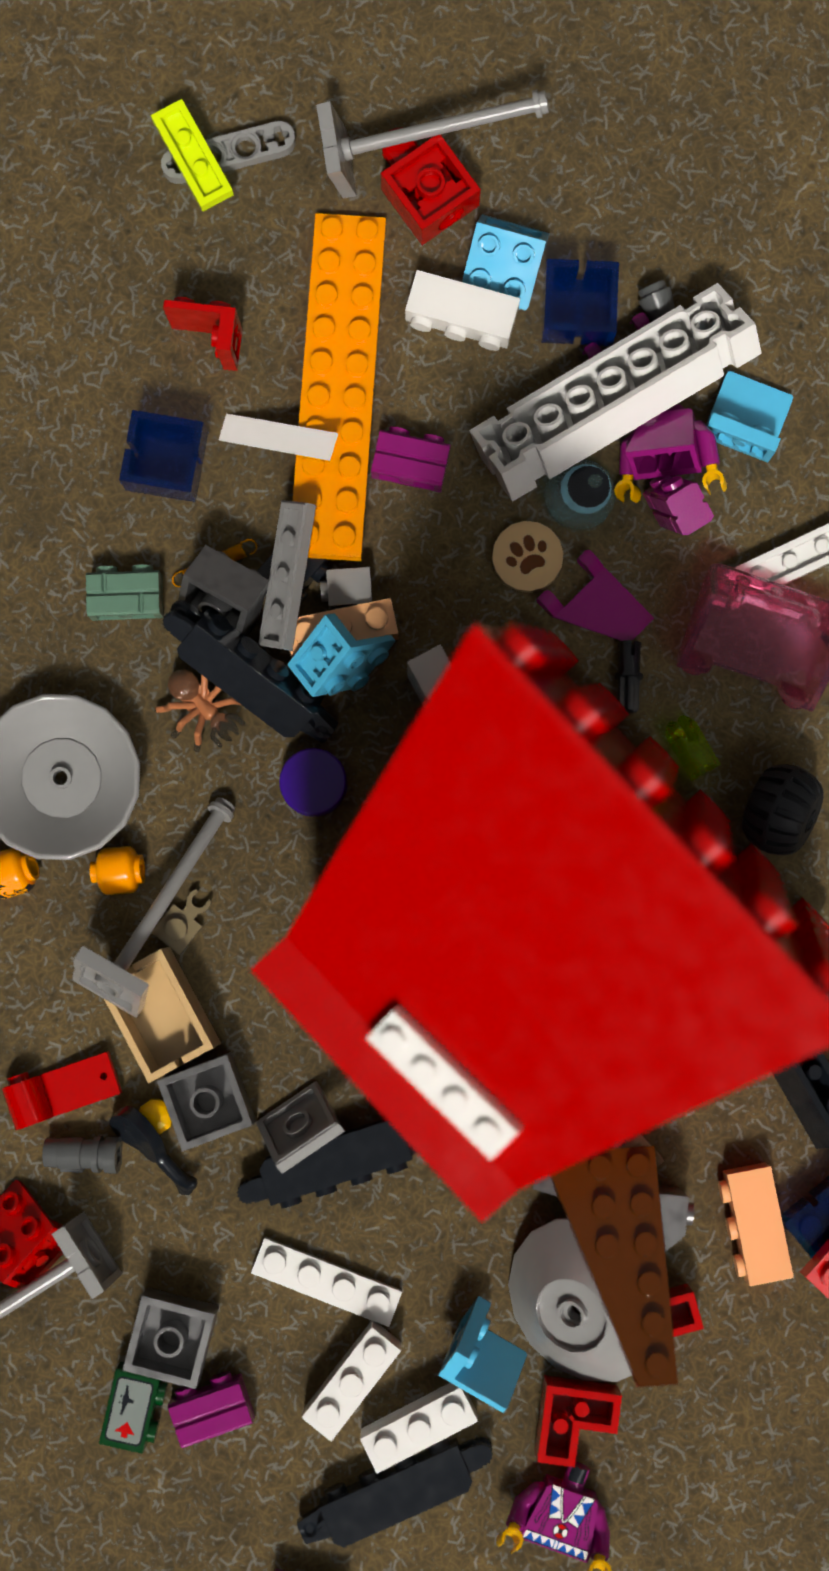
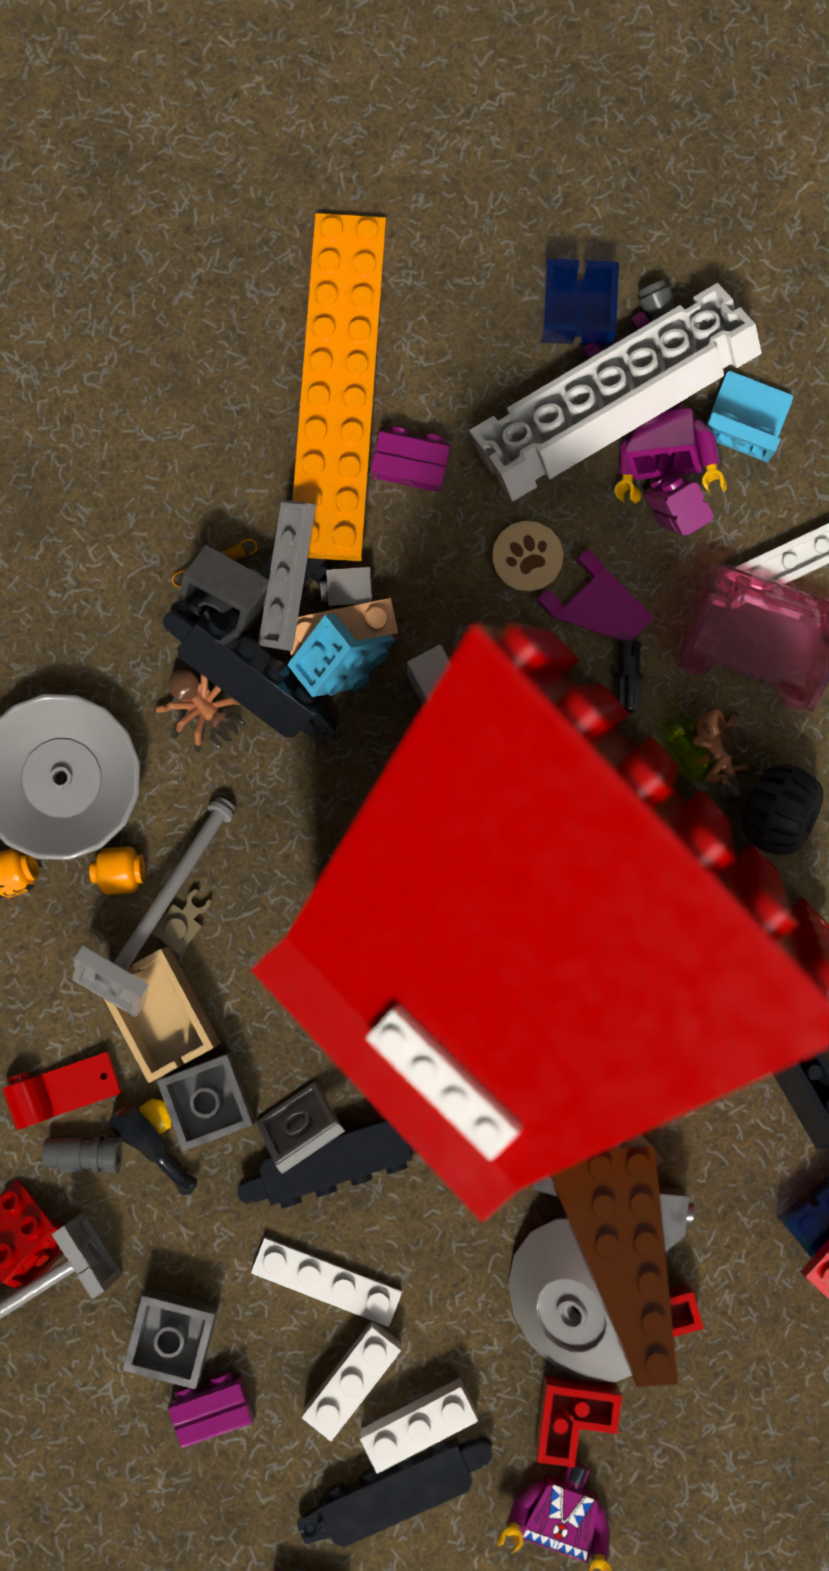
sand green brick [86,564,164,621] -> none
brick [99,1361,168,1454] -> none
clear blue piece [119,410,208,502] -> none
neon yellow plate [151,99,234,212] -> none
light grey beam [161,121,296,184] -> none
red bracket [163,297,243,371] -> none
white sticker [219,413,339,461] -> none
dark purple head [279,748,348,817] -> none
light grey tile [316,89,549,198] -> none
red brick [380,127,481,245] -> none
white brick [405,270,520,351] -> none
medium azure bracket [438,1296,527,1412] -> none
medium azure bracket [462,215,550,310] -> none
tile [544,459,616,531] -> none
light nougat brick [718,1162,794,1286] -> none
none -> animal [693,709,757,799]

